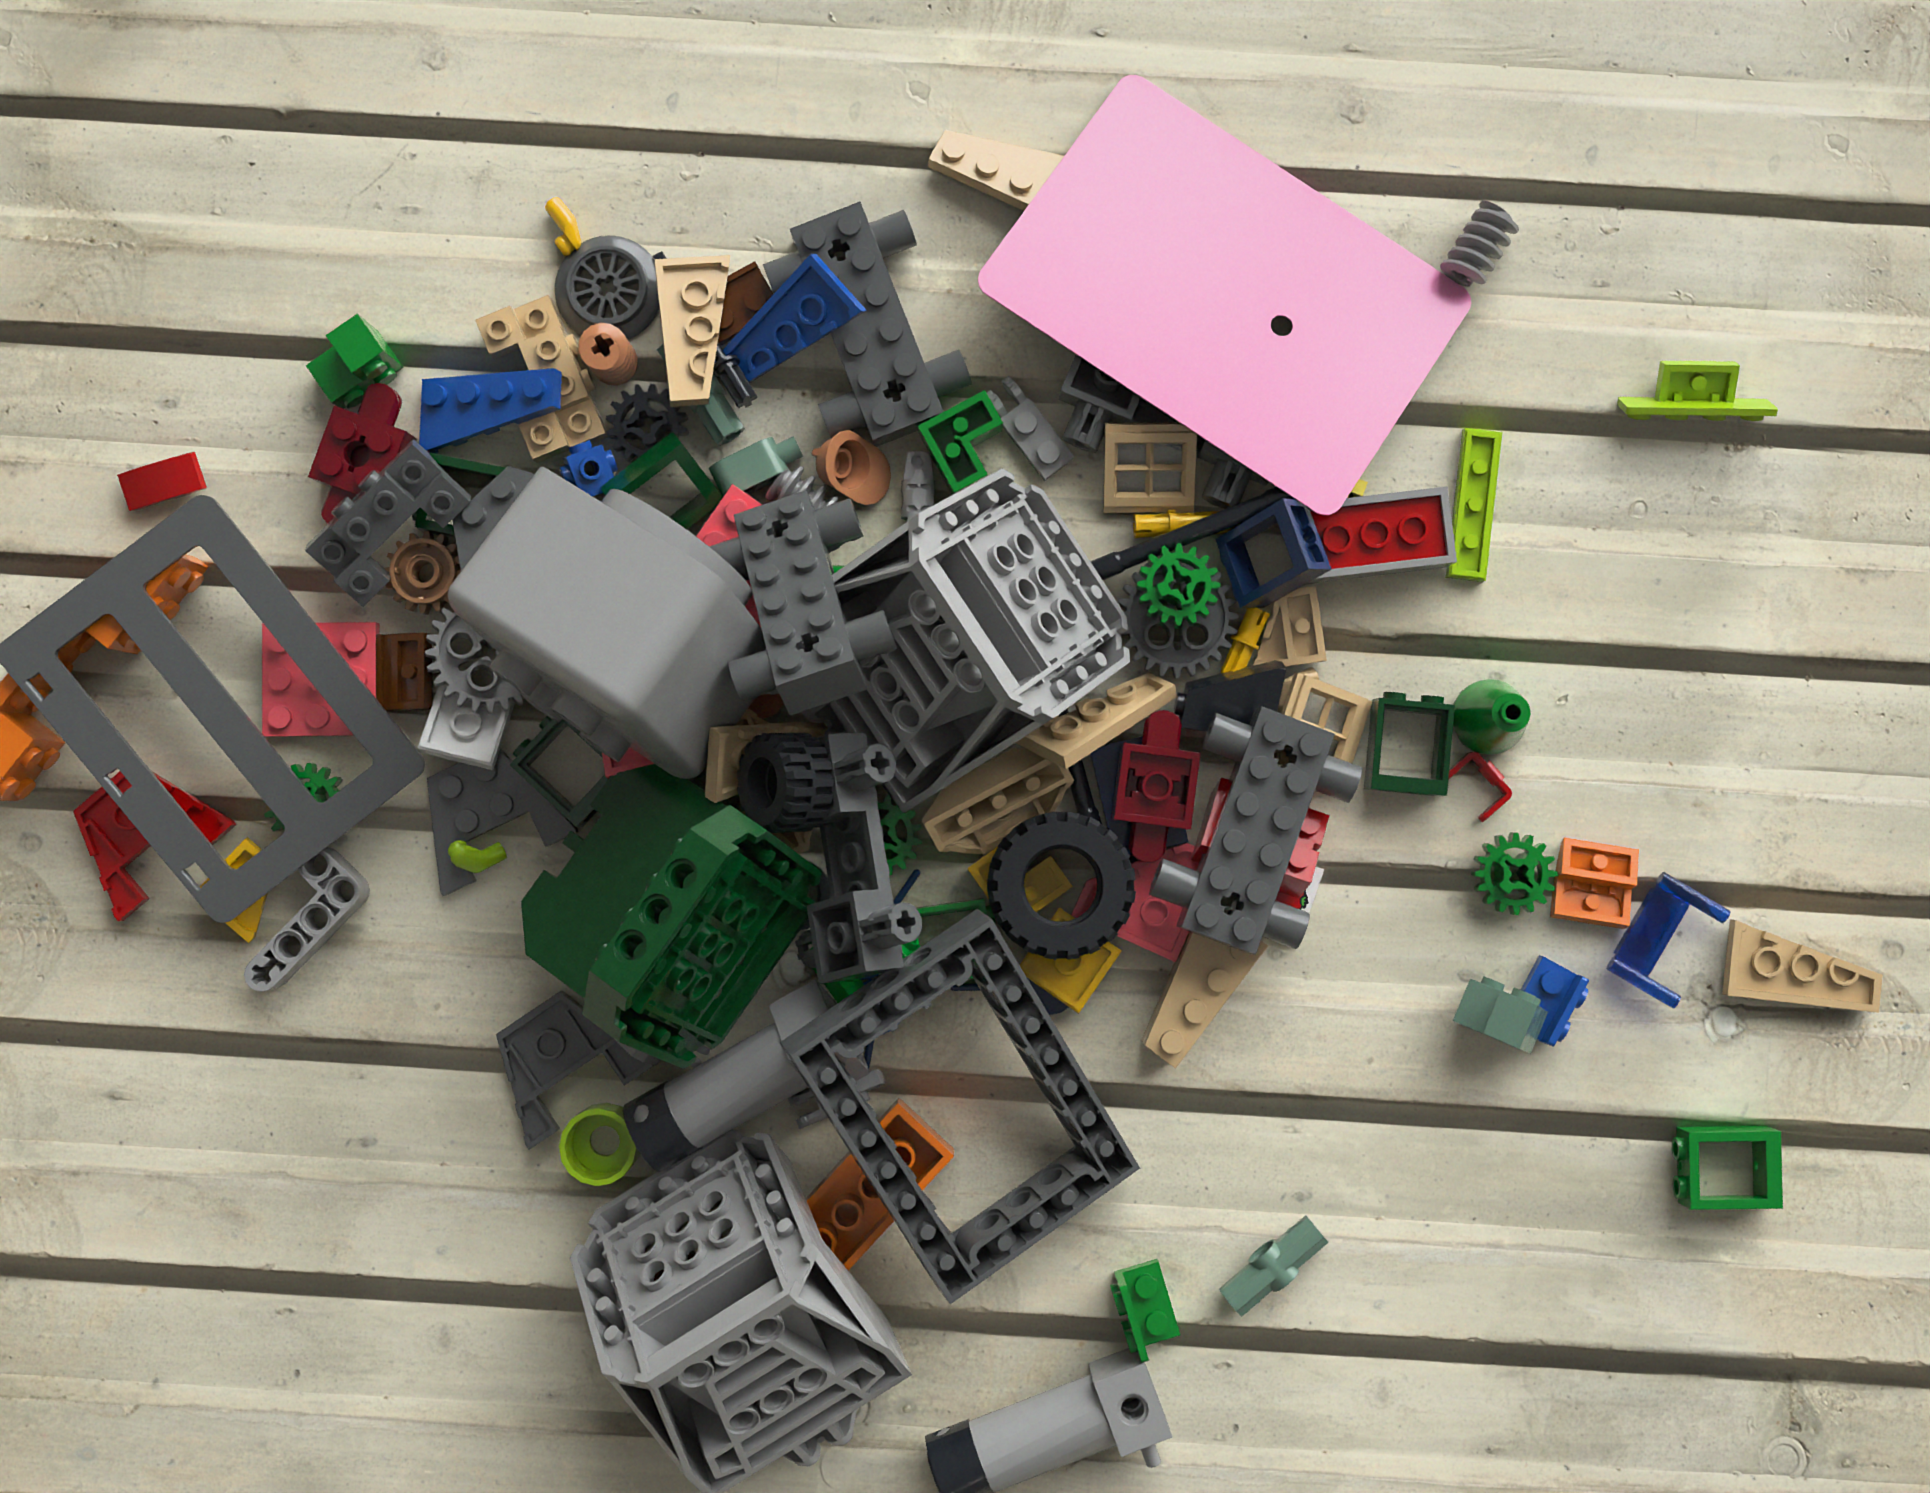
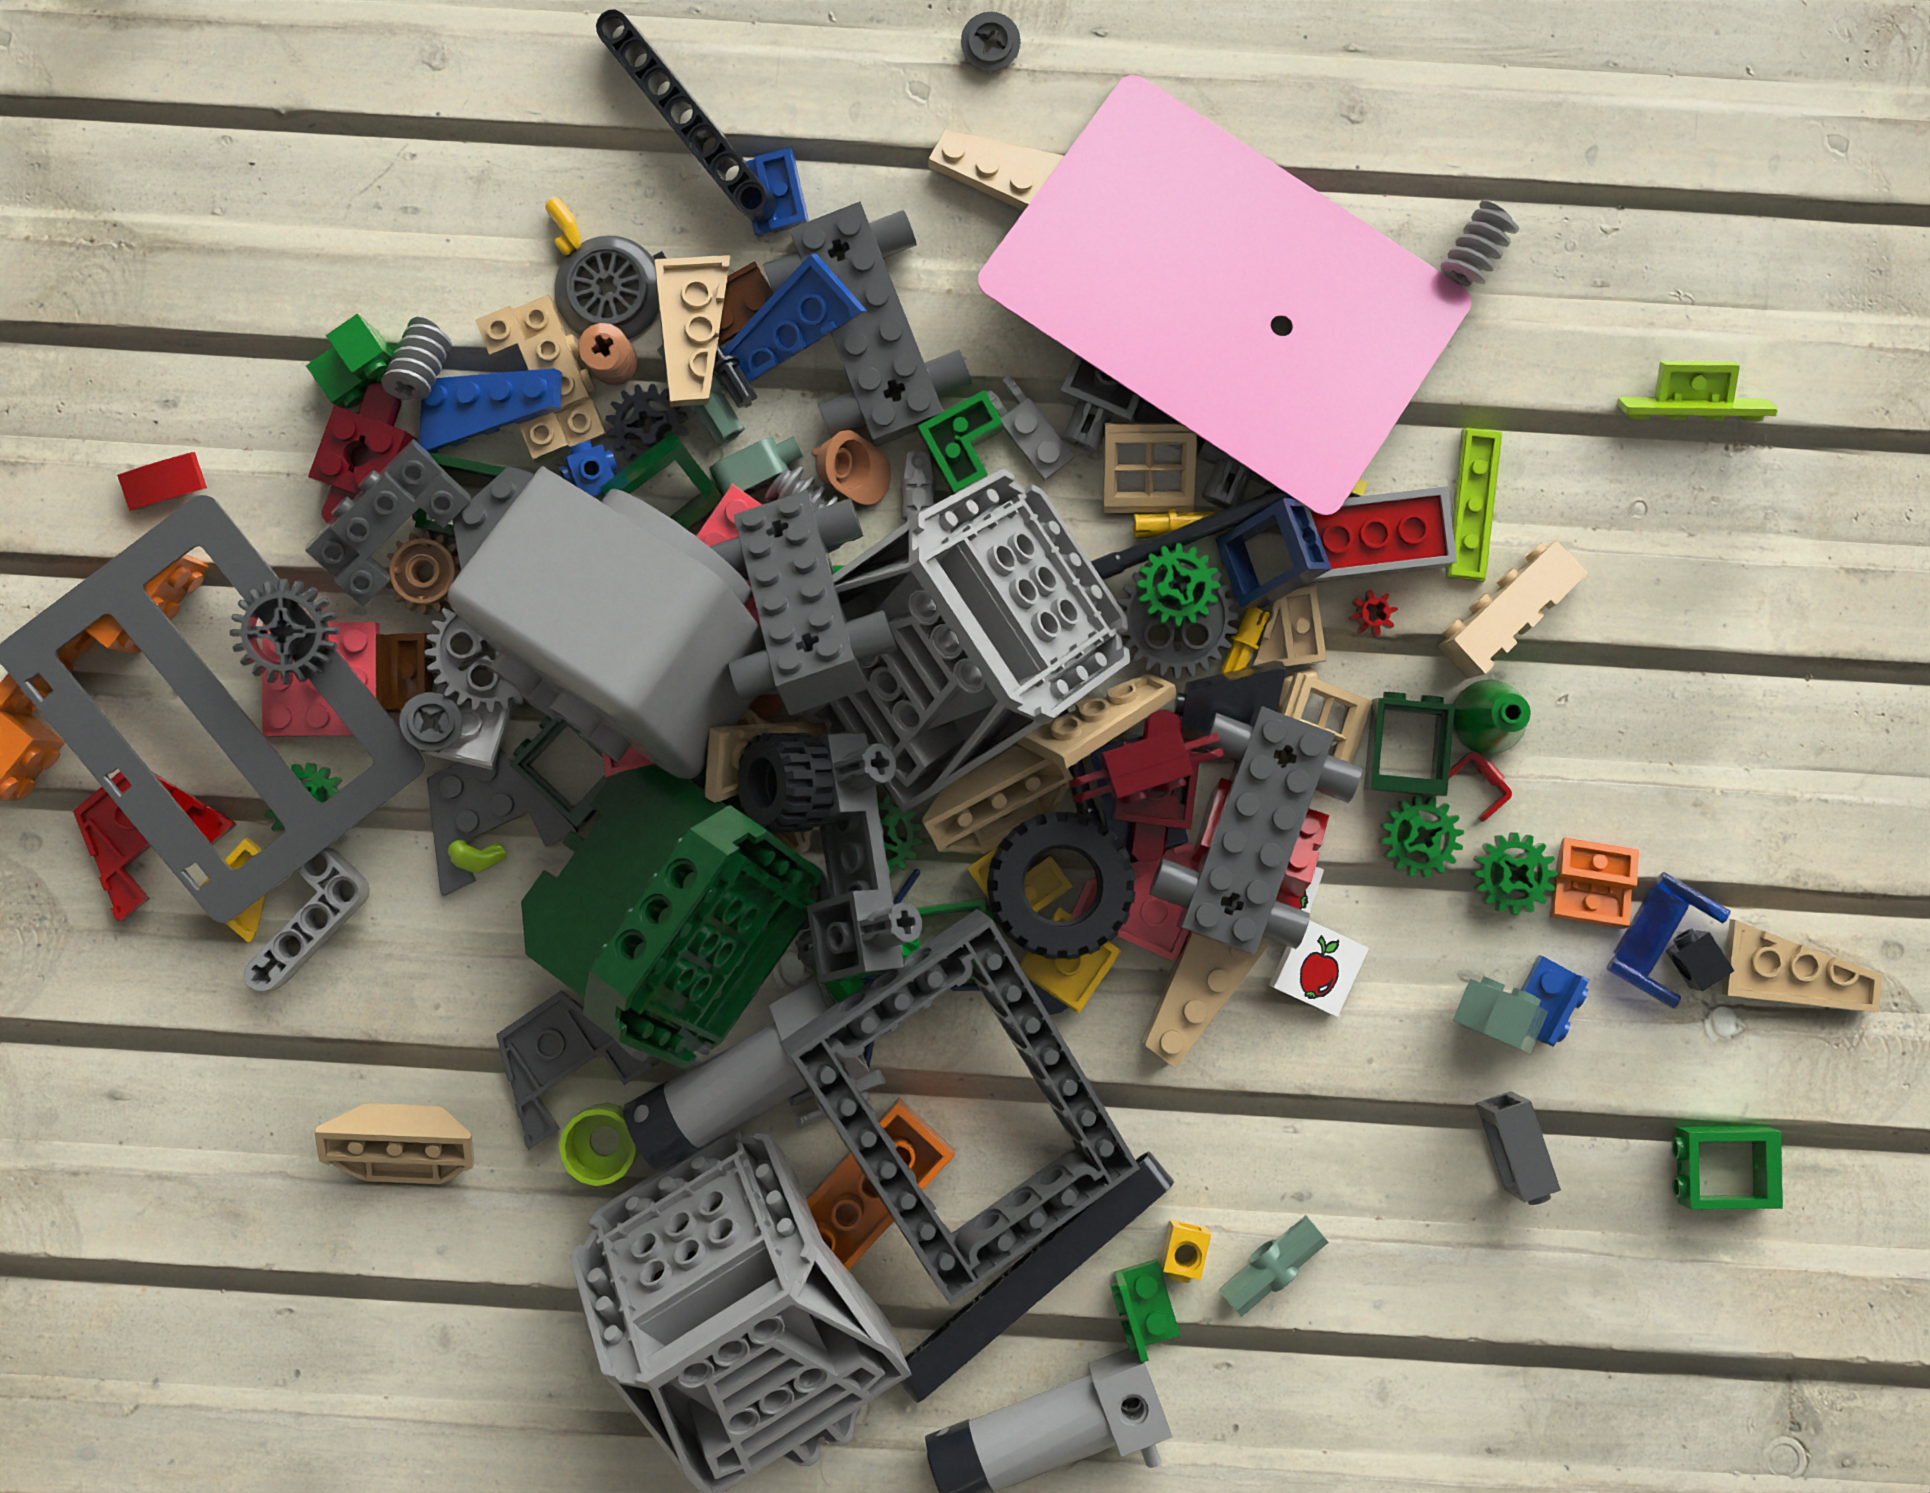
none -> dark grey gear [230,579,340,685]
none -> tan wedge [314,1103,475,1184]
none -> light grey piece [381,316,452,400]
none -> dark grey gear [399,693,462,753]
none -> black beam [596,9,776,223]
none -> blue plate [746,147,809,238]
none -> black beam [900,1151,1174,1403]
none -> dark grey gear [961,12,1021,73]
none -> dark red brick [1068,728,1225,804]
none -> yellow brick [1160,1219,1211,1283]
none -> white tile [1269,920,1369,1017]
none -> red gear [1348,589,1398,638]
none -> green gear [1379,796,1464,878]
none -> tan wedge [1437,540,1588,679]
none -> dark grey window [1476,1091,1561,1205]
none -> black brick [1665,929,1735,991]

